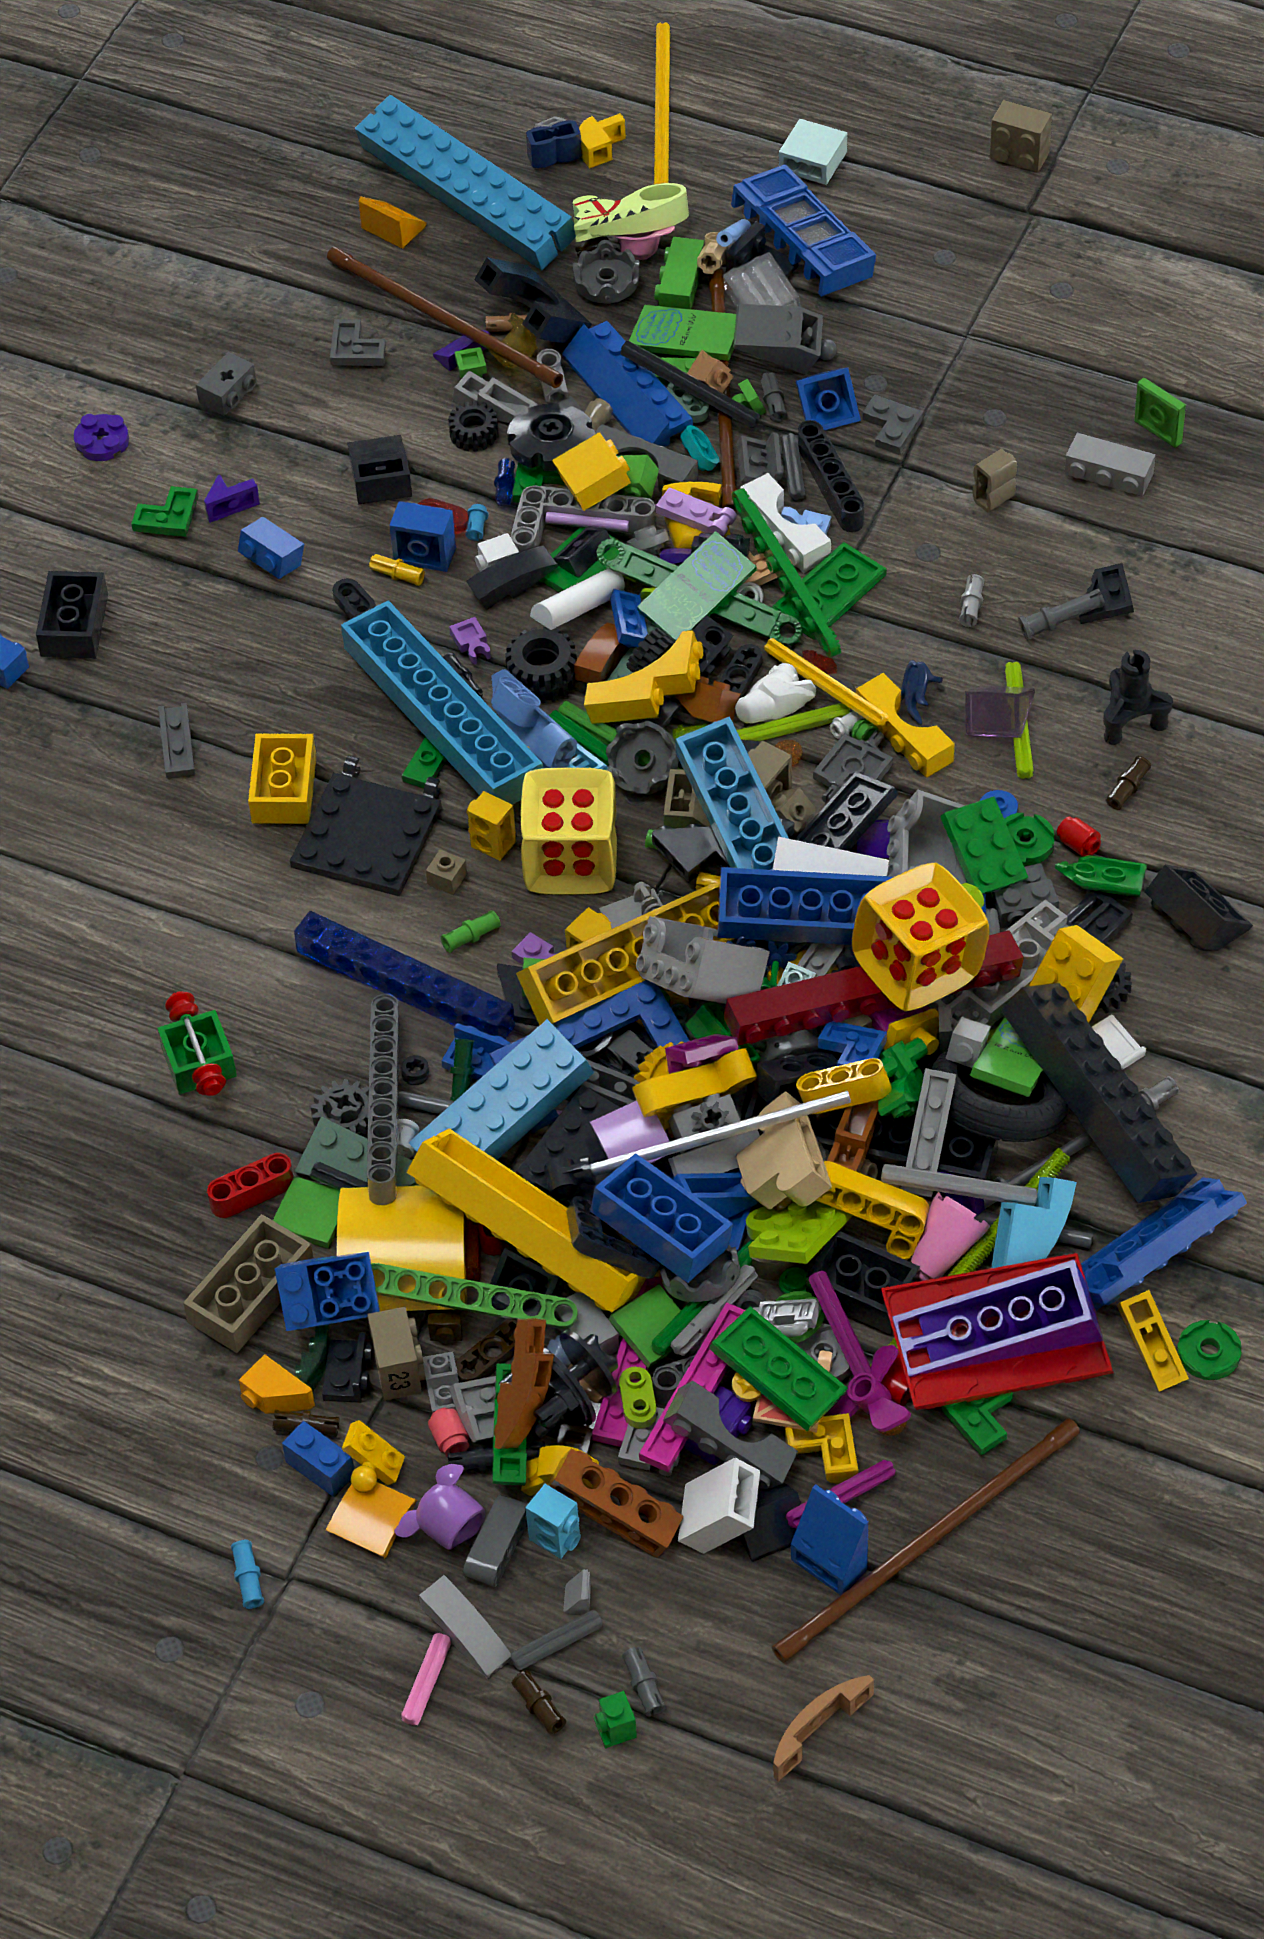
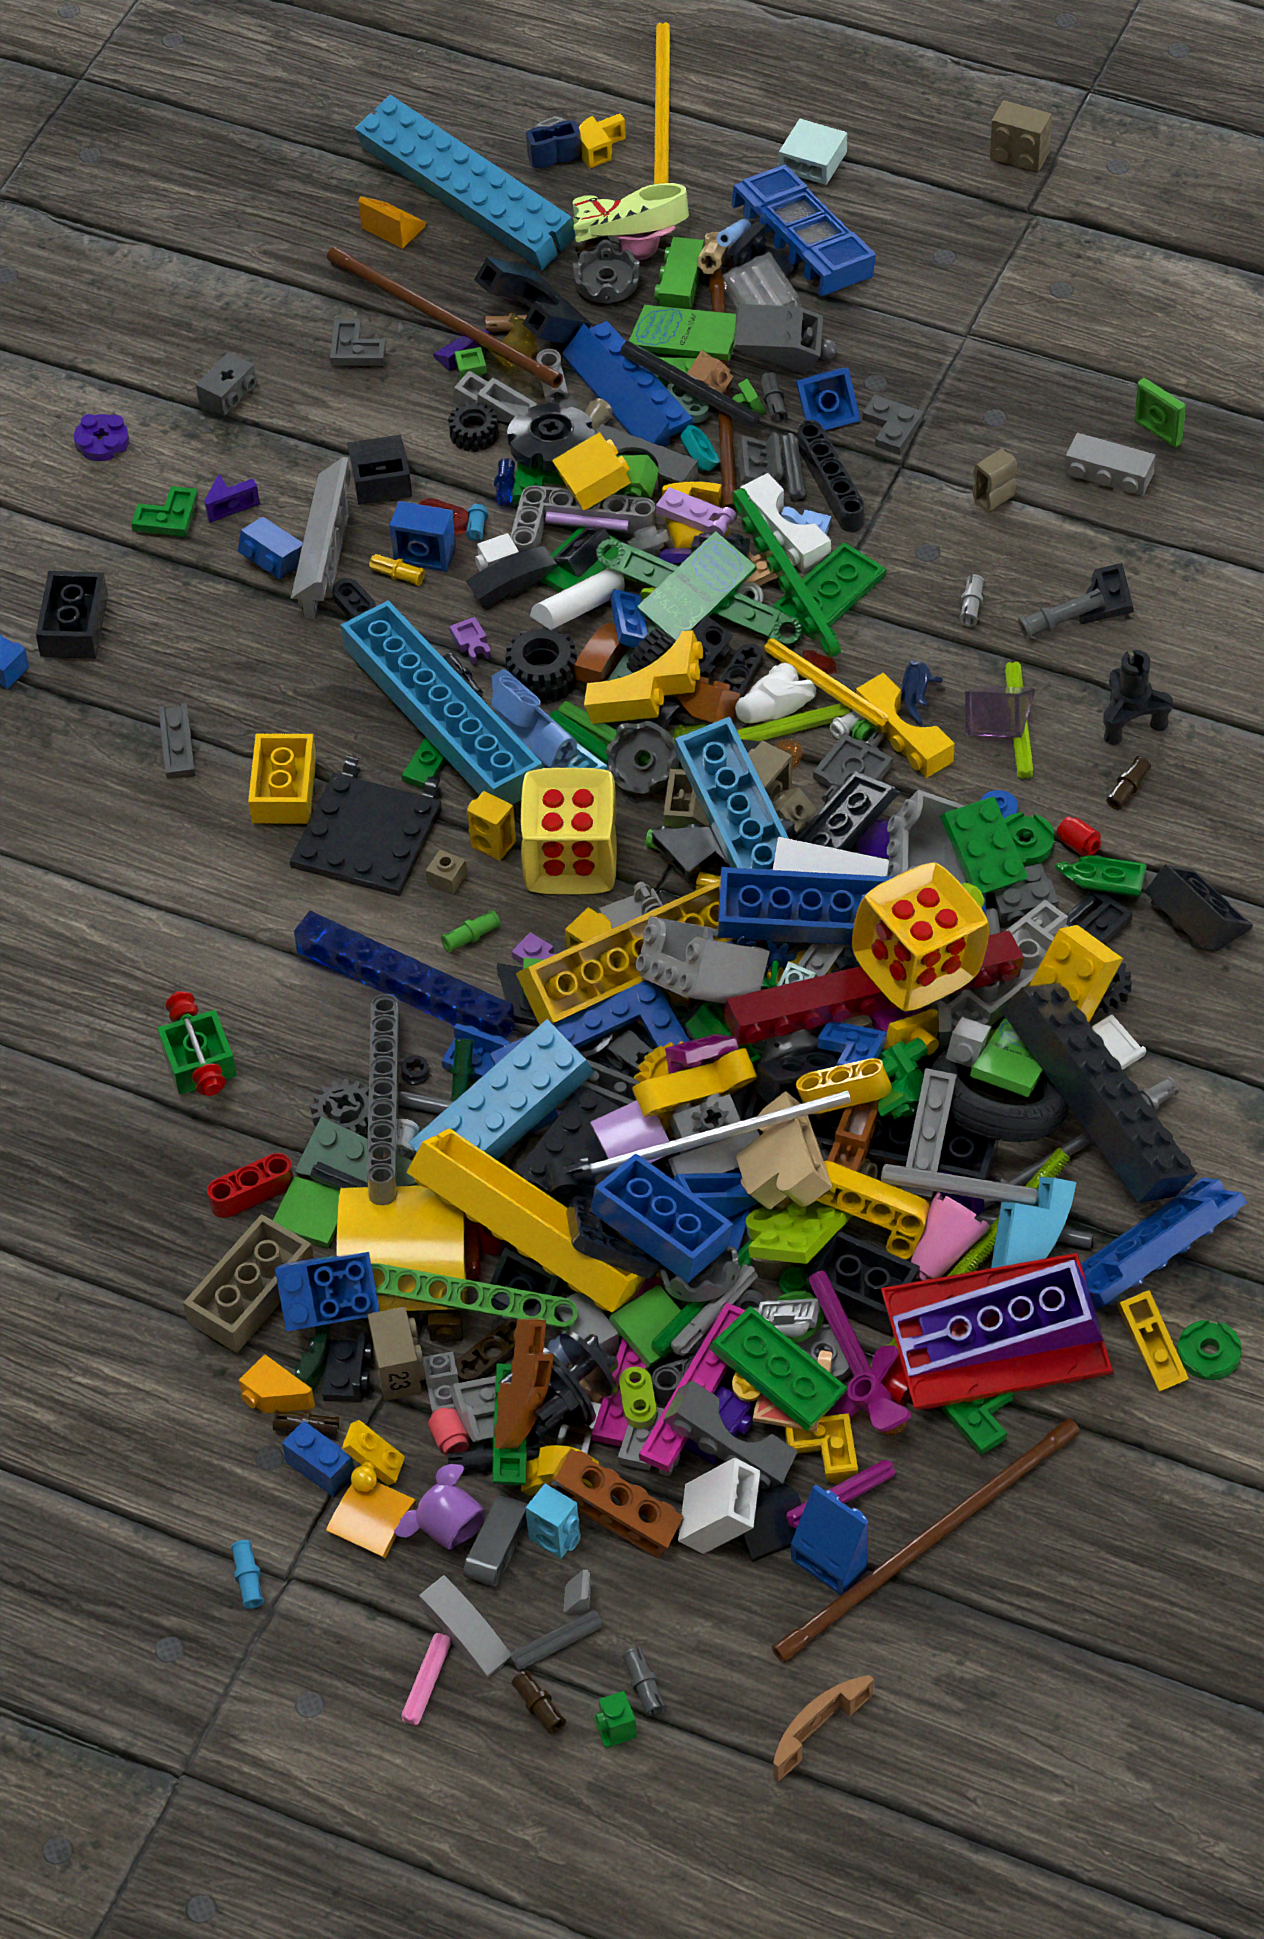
none -> light grey slope [291,457,351,619]

